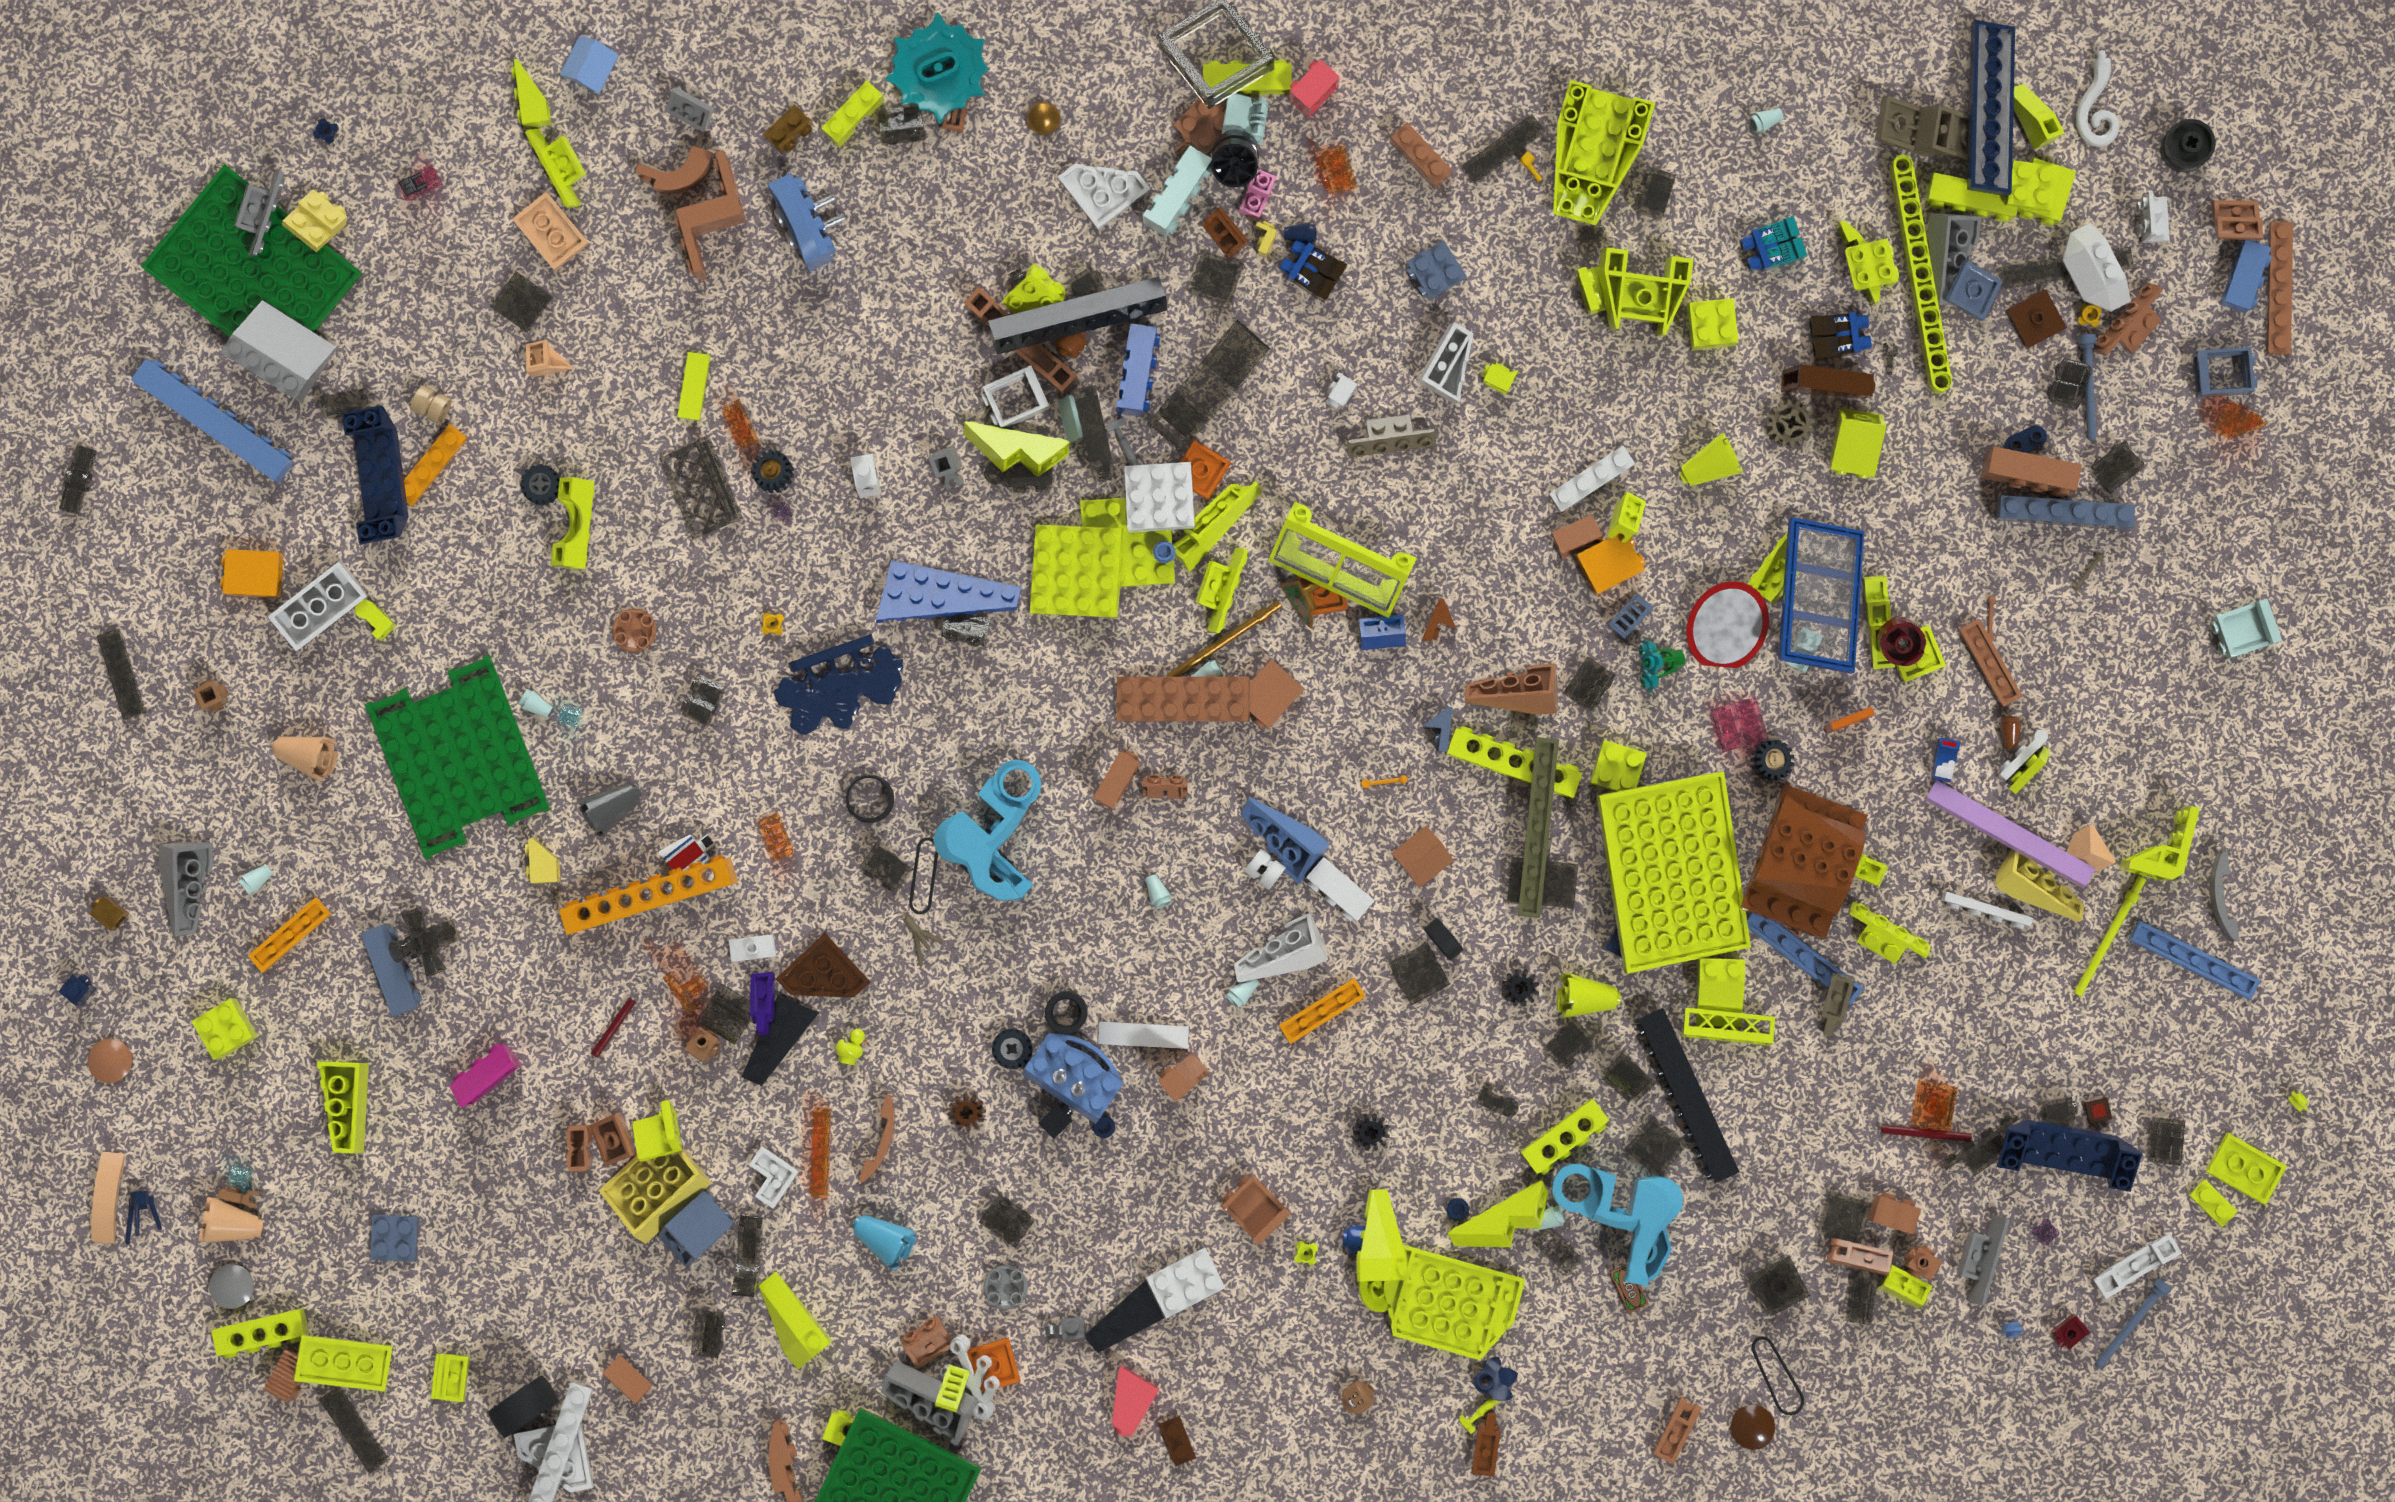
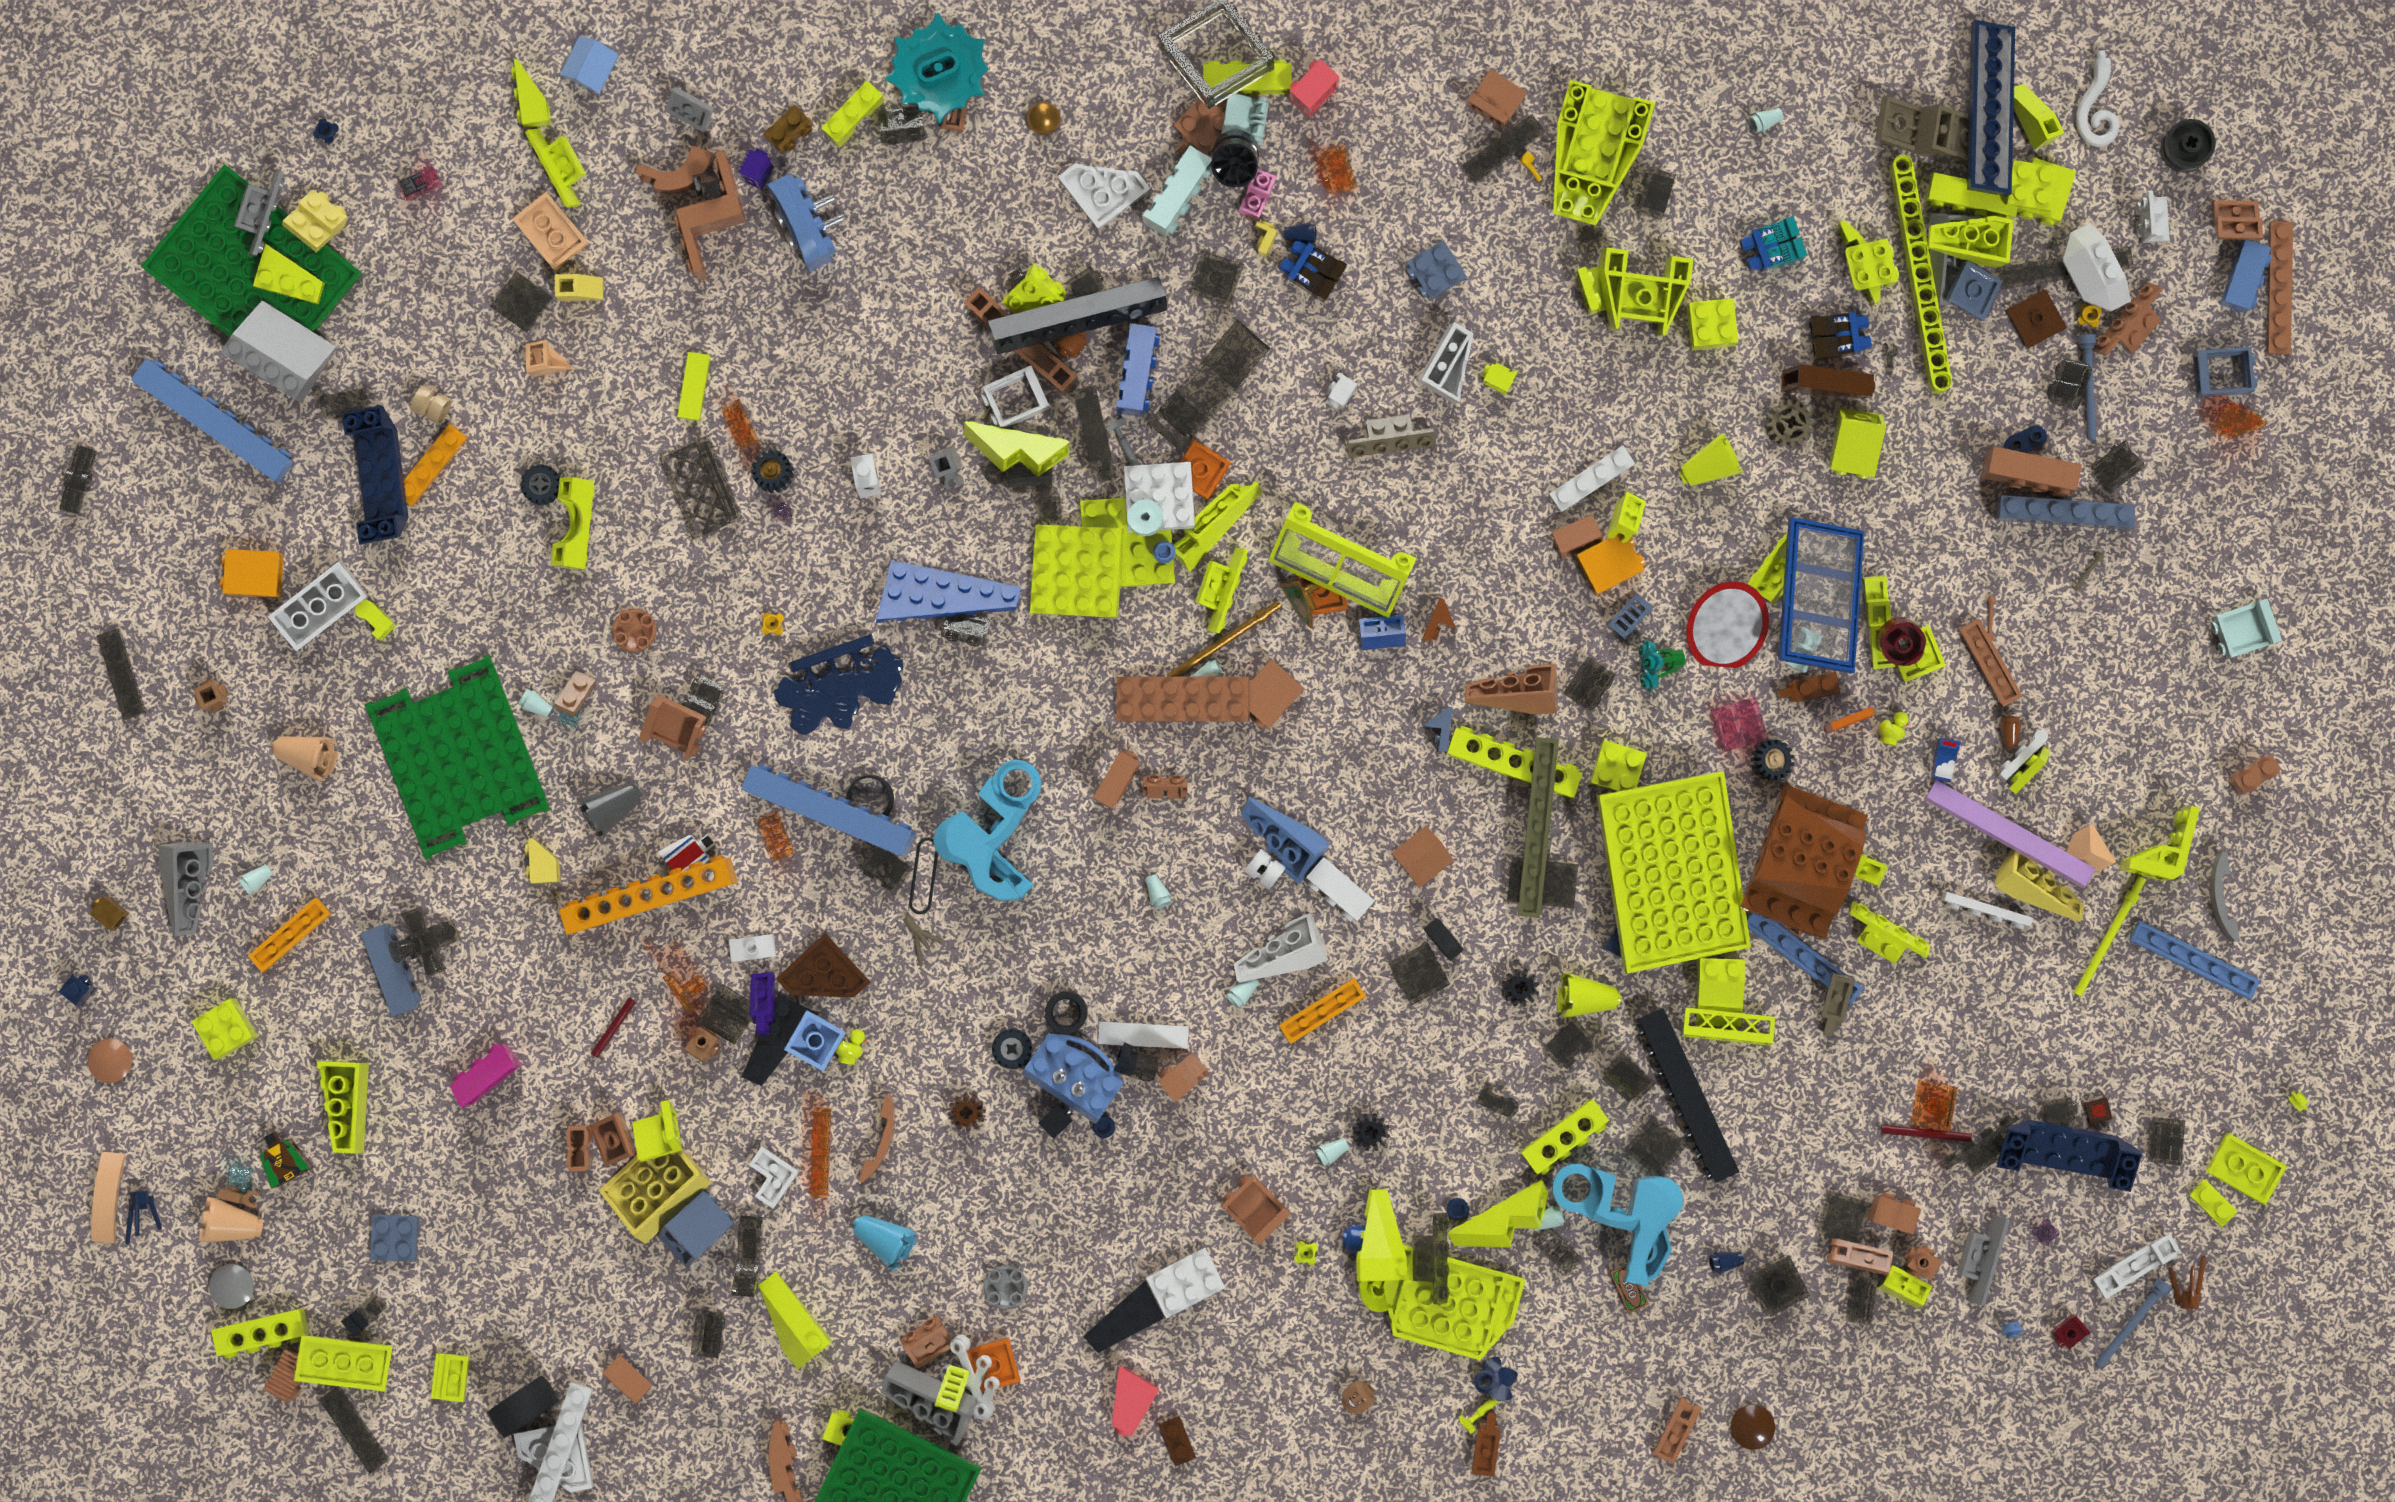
clear smoke bracket [979,1194,1035,1248] -> none
flat silver plate [1045,1316,1086,1344] -> none
light aqua slope [1058,394,1084,443] -> none
dark orange hinge [1202,206,1248,259] -> none
light orange hinge [1361,775,1408,788] -> none
nougat brick [1390,122,1452,190] -> none
black piece [1751,1336,1804,1416] -> none
none -> neon yellow wing [253,244,325,305]
none -> torso [260,1131,314,1189]
none -> leg [341,1294,387,1336]
none -> plate [554,671,596,717]
none -> light yellow slope [555,274,604,301]
none -> nougat panel [638,694,707,761]
none -> clear smoke leg [692,170,722,200]
none -> dark purple brick [738,148,774,190]
none -> medium blue brick [741,764,917,858]
none -> light blue slope [784,1010,846,1071]
none -> clear smoke slope [1038,496,1062,521]
none -> leg [1113,1042,1158,1082]
none -> light aqua piece [1127,499,1164,536]
none -> light aqua cone [1314,1138,1349,1166]
none -> clear smoke bracket [1413,1213,1449,1305]
none -> nougat bracket [1466,70,1527,130]
none -> dark blue cone [1709,1252,1744,1274]
none -> dark orange hinge [1776,672,1840,703]
none -> neon yellow animal [1878,711,1909,747]
none -> neon yellow wedge [1927,216,2014,268]
none -> dark orange plant [2168,1255,2206,1309]
none -> nougat brick [2229,755,2281,794]

